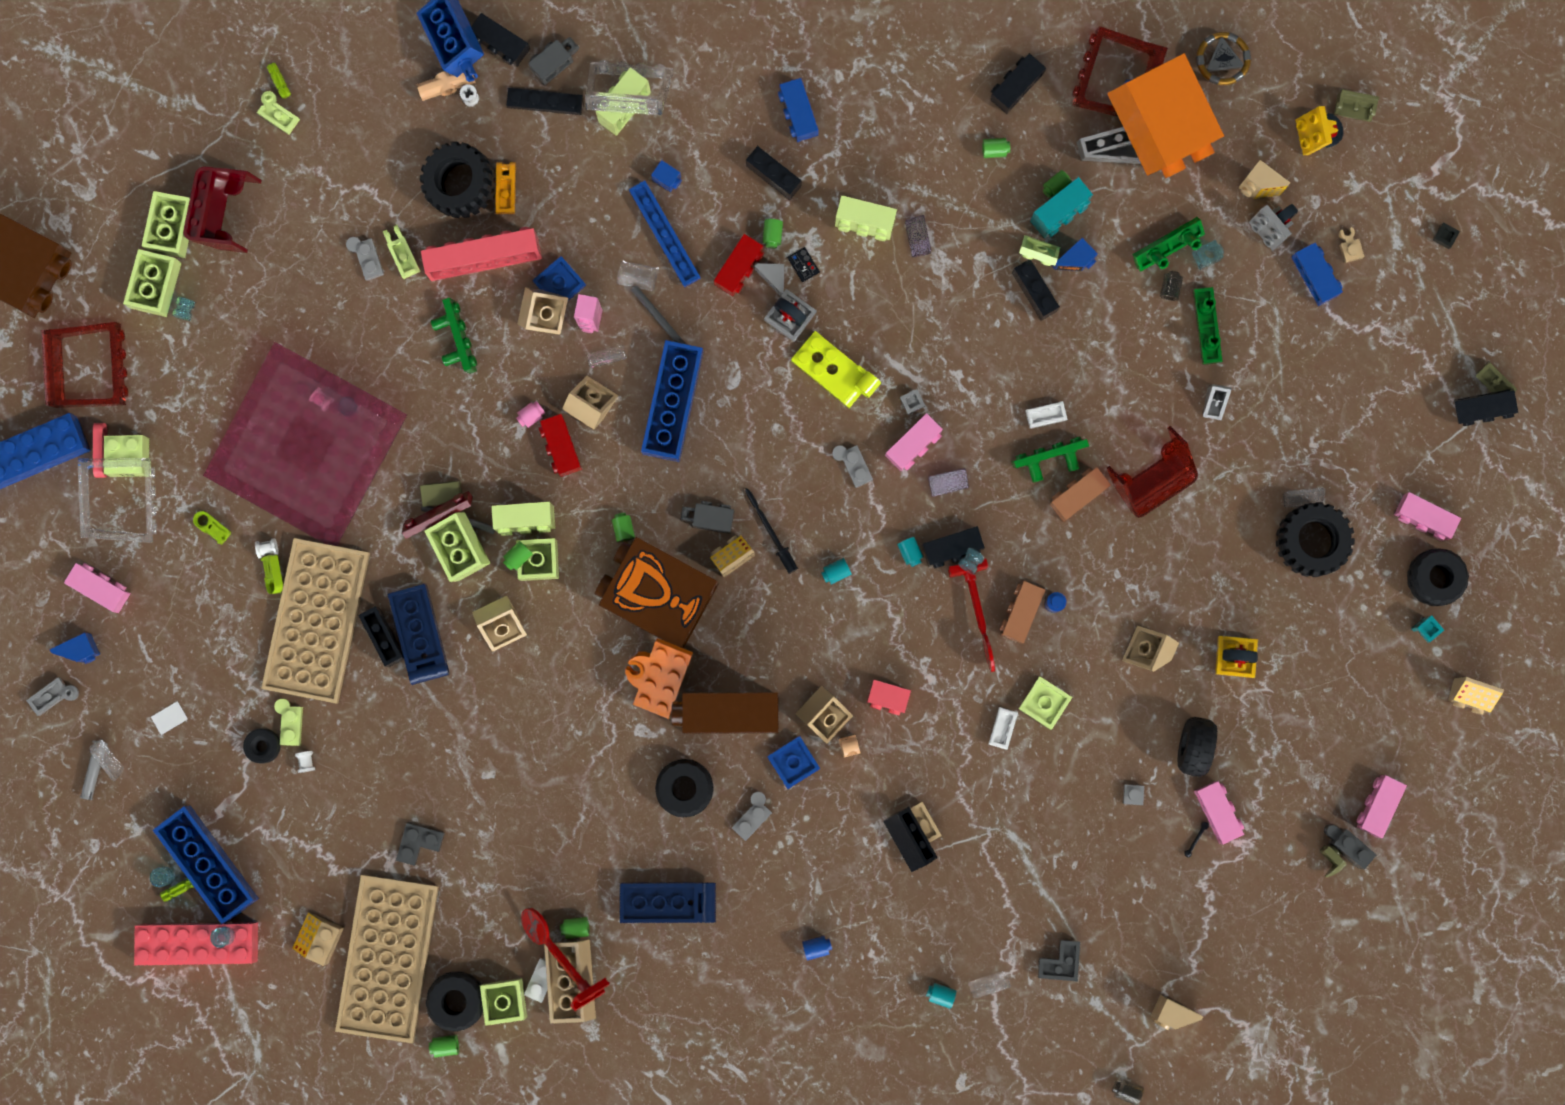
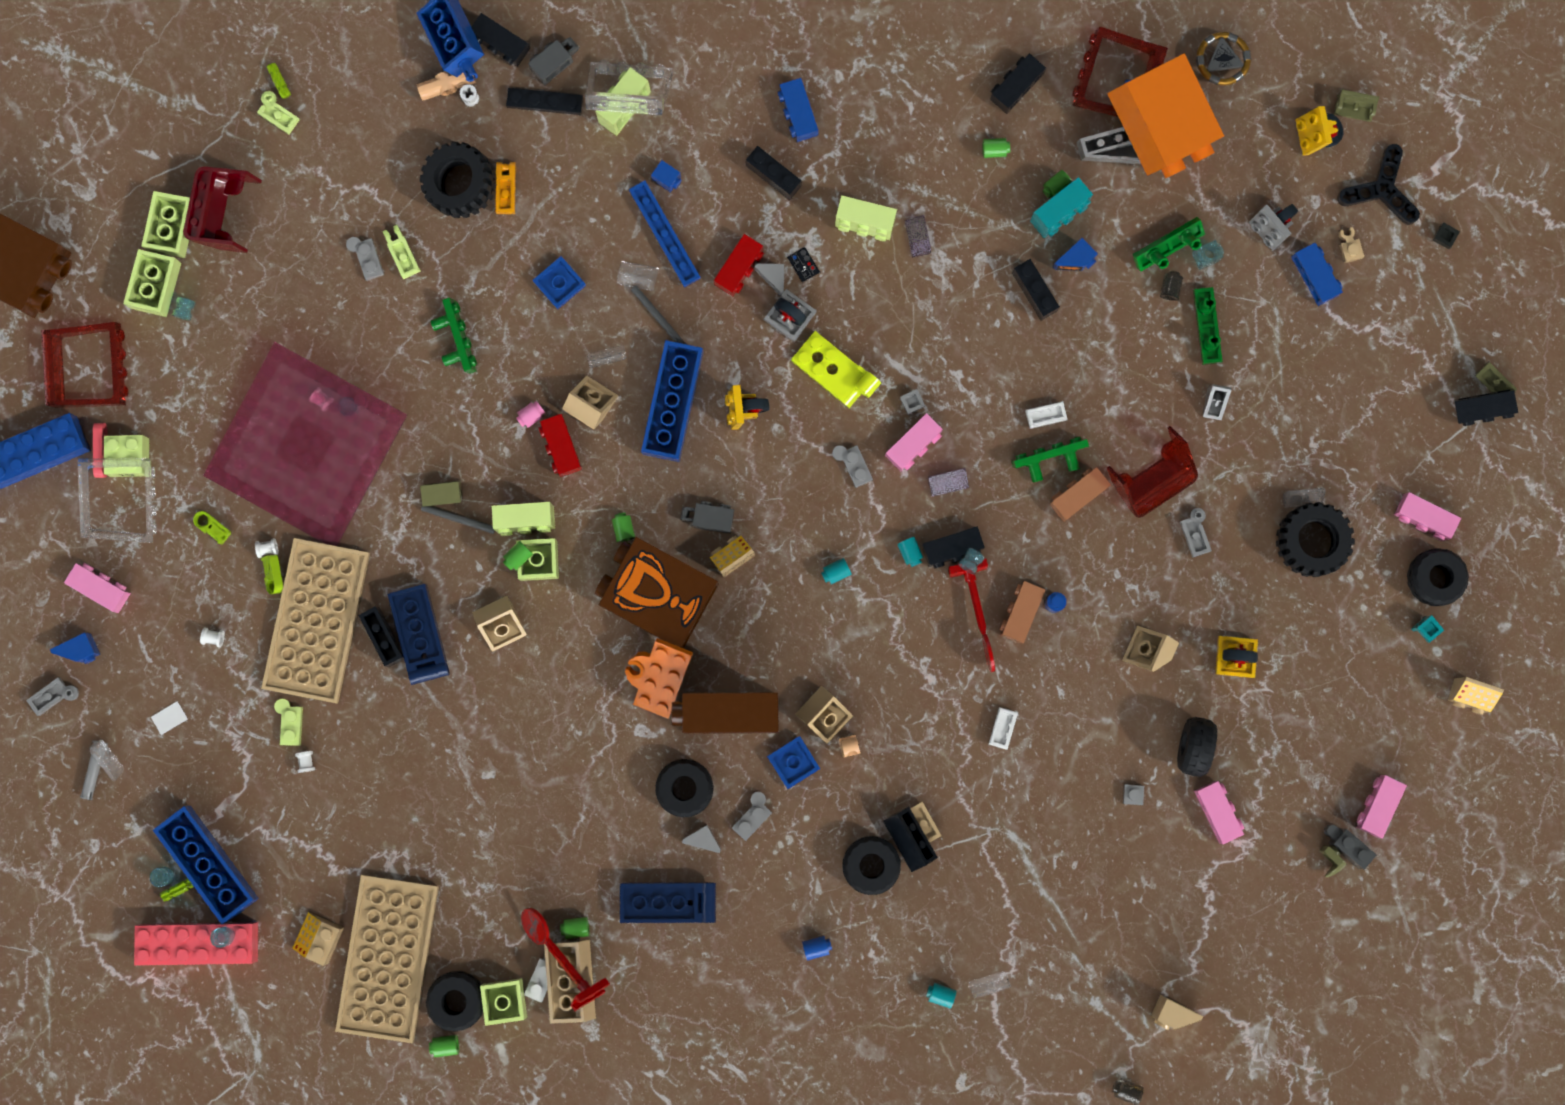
black tyre [243,729,281,764] -> none
dark grey plate [396,823,445,866] -> none
dark red plate [402,491,473,539] -> none
coral brick [421,227,542,281] -> none
yellowish green brick [425,513,490,582] -> none
tan slope [517,287,568,335] -> none
bright pink brick [574,294,603,333] -> none
black piece [745,488,799,574] -> none
bright green brick [762,219,783,249] -> none
coral brick [867,680,911,716] -> none
yellowish green plate [1018,676,1072,730] -> none
yellowish green plate [1019,235,1060,266] -> none
dark grey plate [1038,940,1080,981] -> none
black hinge [1184,822,1209,858] -> none
tan slope [1238,160,1290,199] -> none
none -> white bush [200,627,225,648]
none -> light grey slope [682,825,721,853]
none -> yellow plate [725,385,770,430]
none -> black tyre [842,836,901,895]
none -> light grey hinge [1180,508,1212,558]
none -> black piece [1337,144,1420,225]

